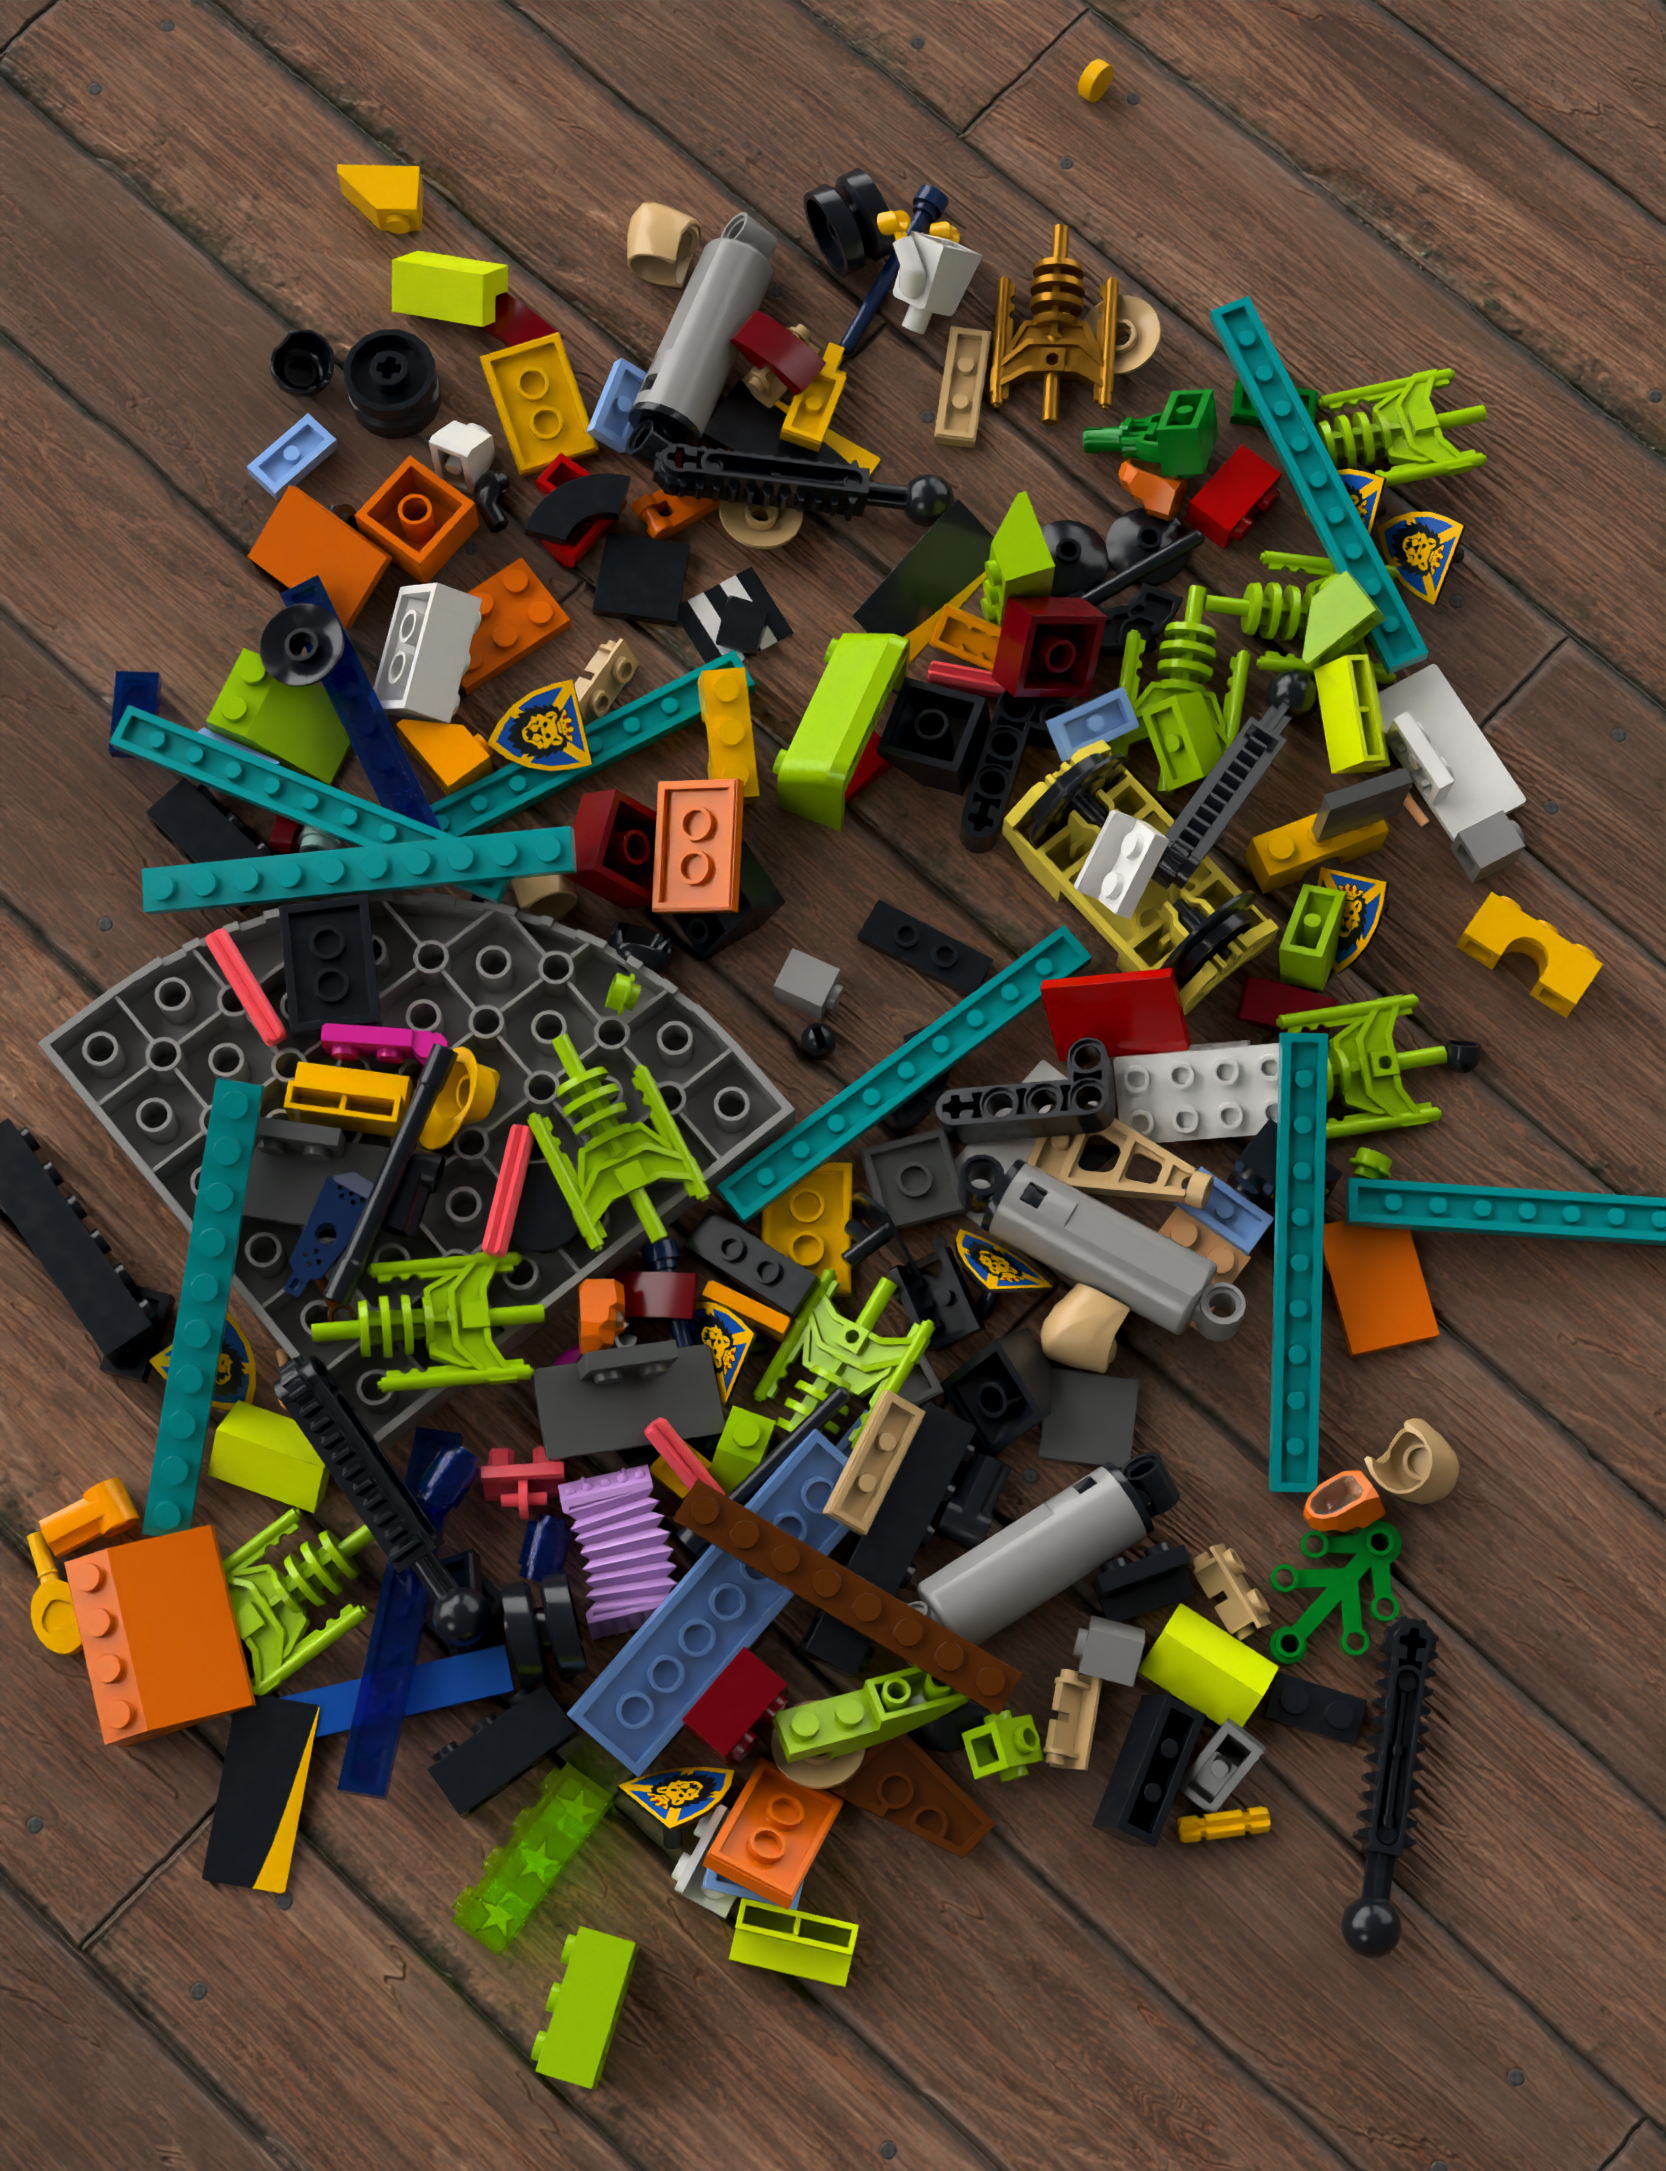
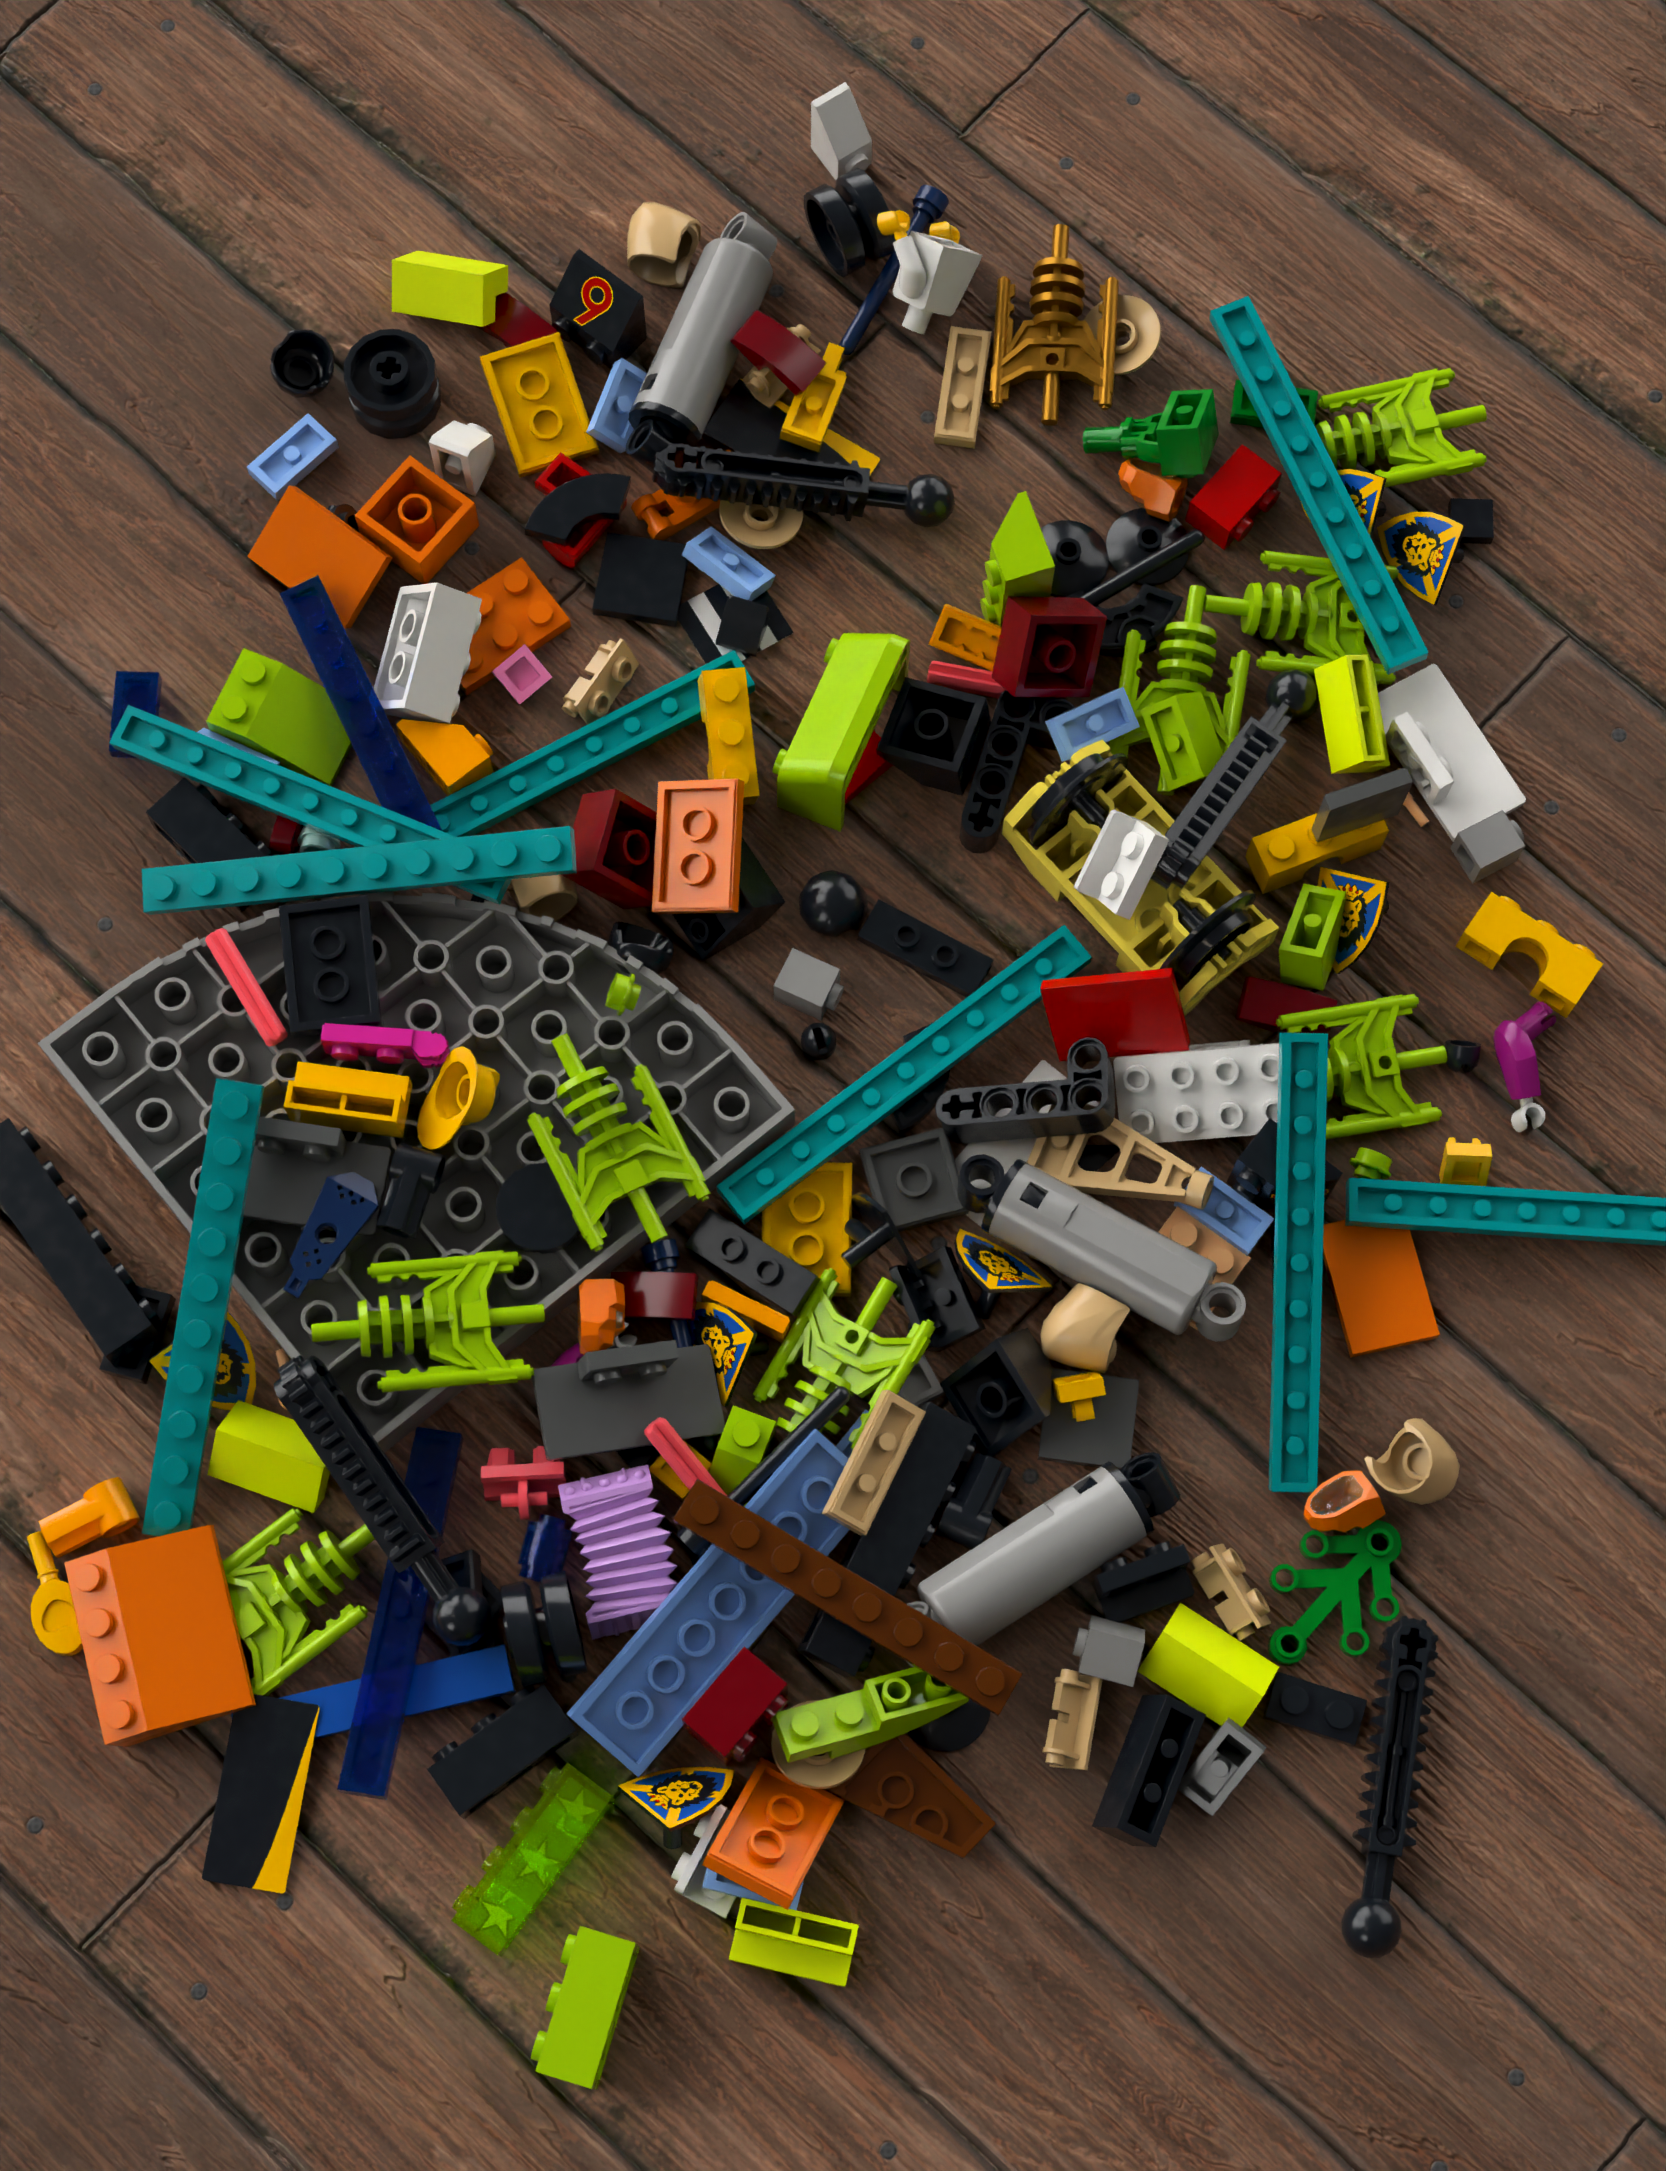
black dish [260,603,344,687] -> none
reddish brown hand [314,1276,356,1322] -> none
black piece [323,1043,459,1307] -> none
yellow slope [337,164,424,234] -> none
clear blue brick [416,1444,481,1516] -> none
black arm [474,470,510,533] -> none
coral axle [482,1124,535,1257] -> none
shield [487,679,593,771] -> none
black sticker [853,499,994,664] -> none
lime brick [961,1710,1044,1783] -> none
yellow tile [1078,59,1114,103] -> none
yellow axle [1177,1806,1271,1843] -> none
lime slope [1302,571,1386,669] -> none
none -> bright pink plate [492,644,552,705]
none -> black slope [549,249,647,369]
none -> light blue plate [682,526,776,601]
none -> black hair [798,870,869,937]
none -> white slope [811,82,872,180]
none -> yellow tile [1052,1371,1106,1422]
none -> yellow tile [1439,1137,1493,1186]
none -> black tile [1448,498,1494,544]
none -> magenta arm [1493,1001,1556,1132]

